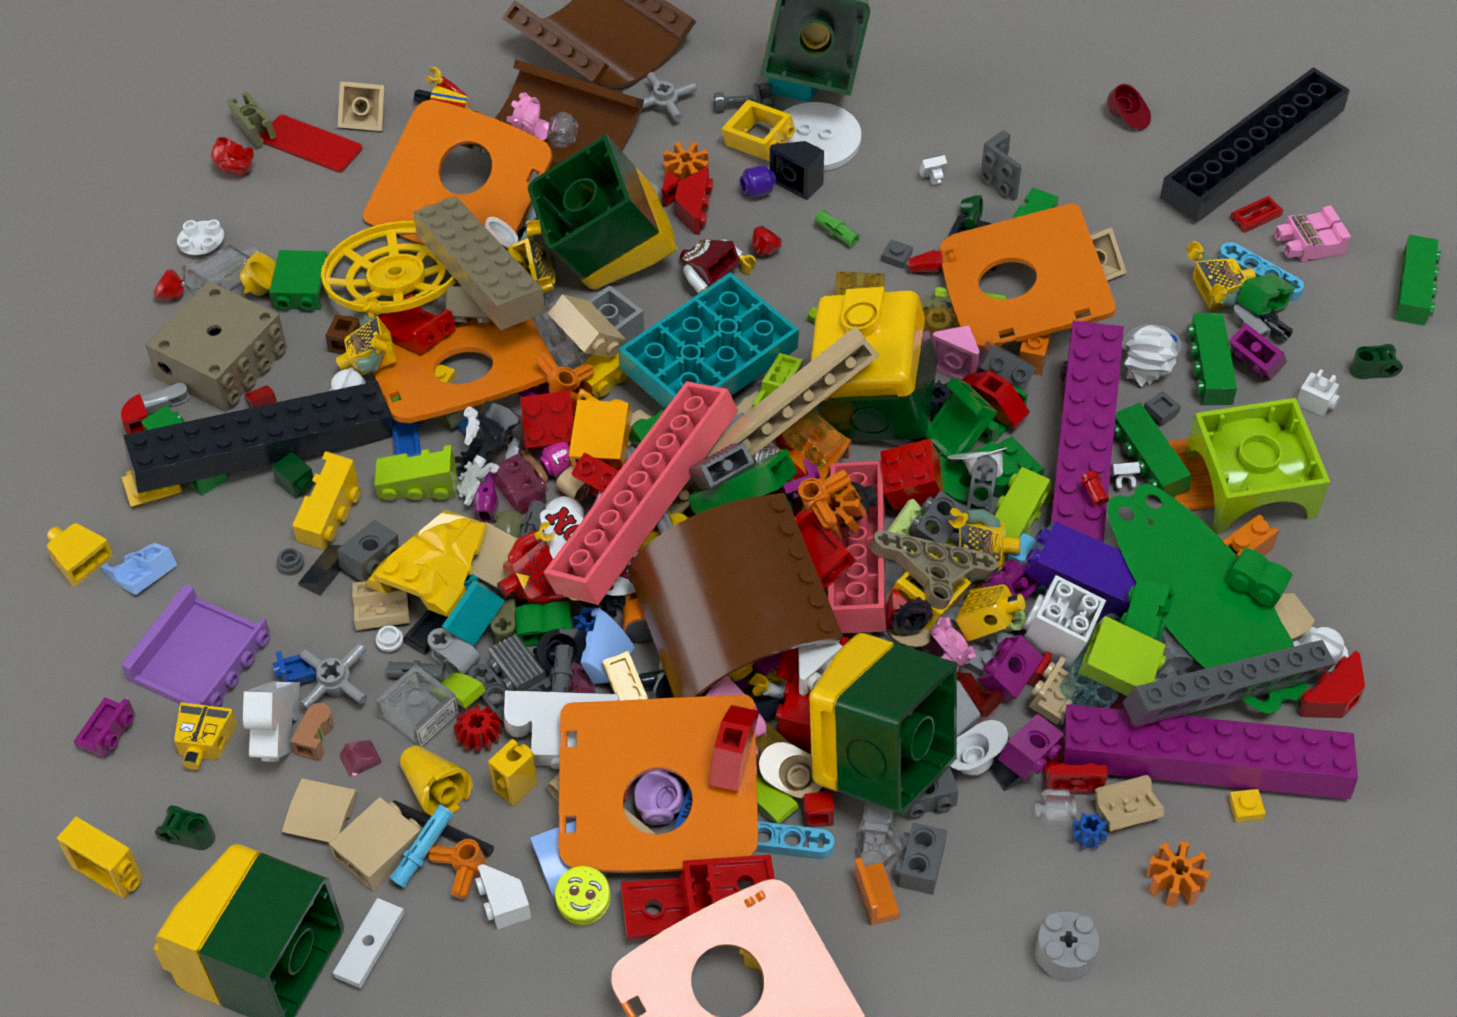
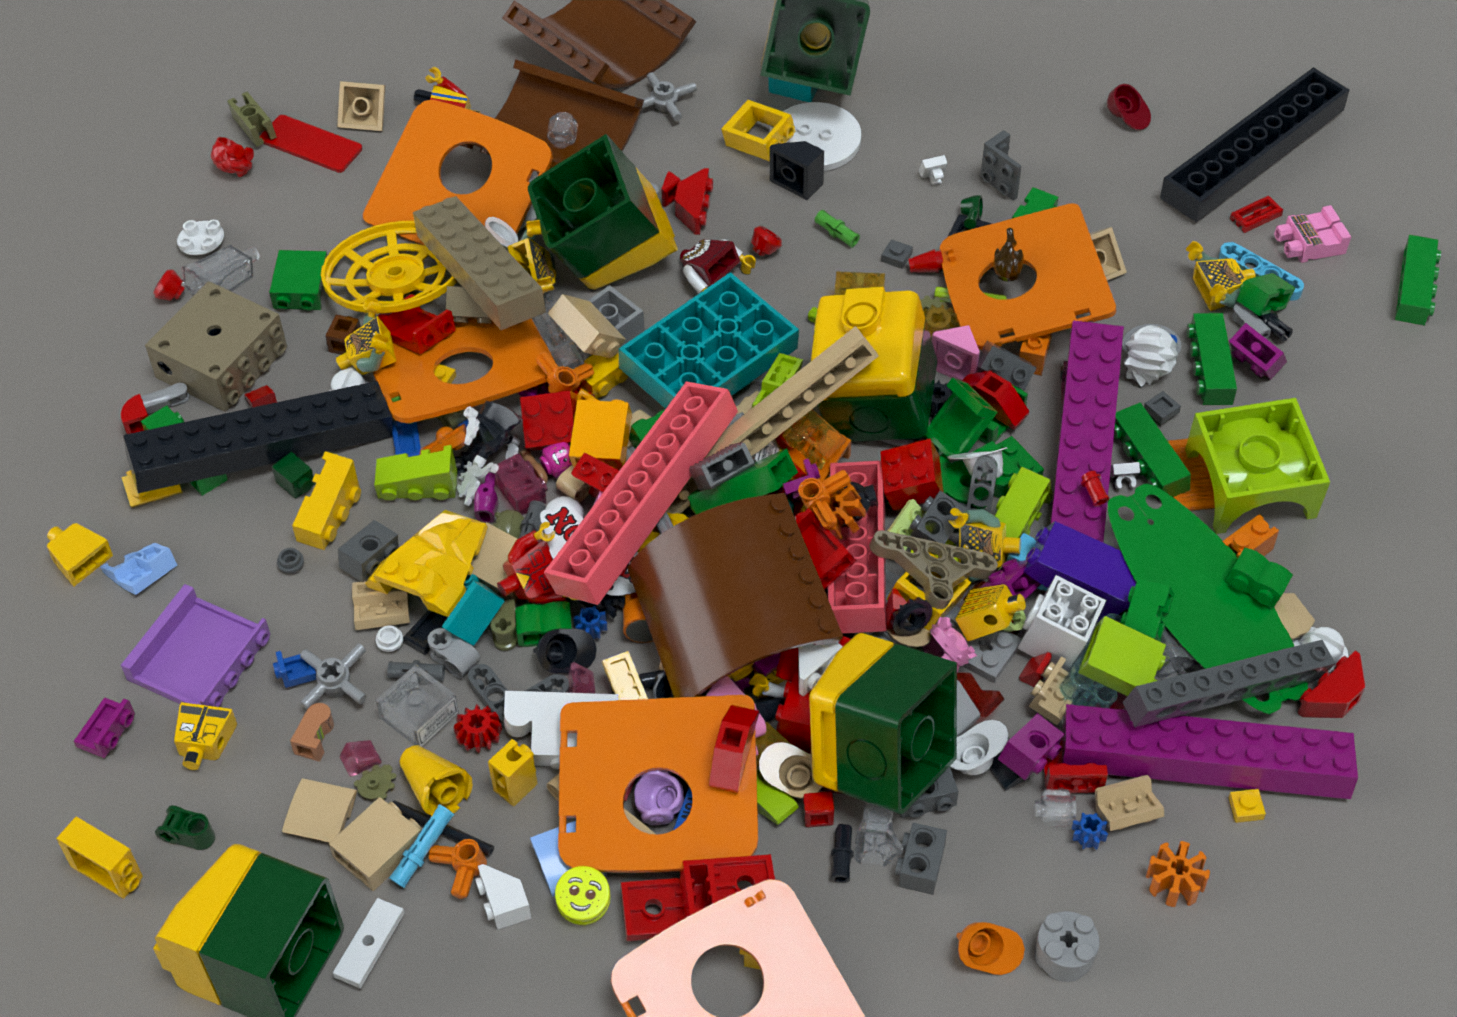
yellow piece [239,252,276,296] -> none
white brick [243,681,300,762] -> none
black slope [298,545,342,595] -> none
lime slope [433,672,486,708] -> none
dark grey brick [487,634,546,691] -> none
bright pink hair [507,92,551,141] -> none
dark grey pin [550,645,573,693] -> none
light blue slope [581,608,635,684] -> none
orange gear [663,142,709,180] -> none
dark grey bar [714,82,775,111] -> none
dark purple head [739,165,776,198] -> none
medium azure beam [756,821,834,859] -> none
orange panel [854,857,900,926] -> none
magenta brick [979,635,1043,702] -> none
white brick [1297,369,1340,417] -> none
dark green piece [1349,344,1403,379] -> none
none -> olive piece [354,765,397,800]
none -> orange plate [419,424,467,455]
none -> black axle [831,824,854,883]
none -> orange piece [956,922,1025,975]
none -> dark brown piece [993,228,1024,282]

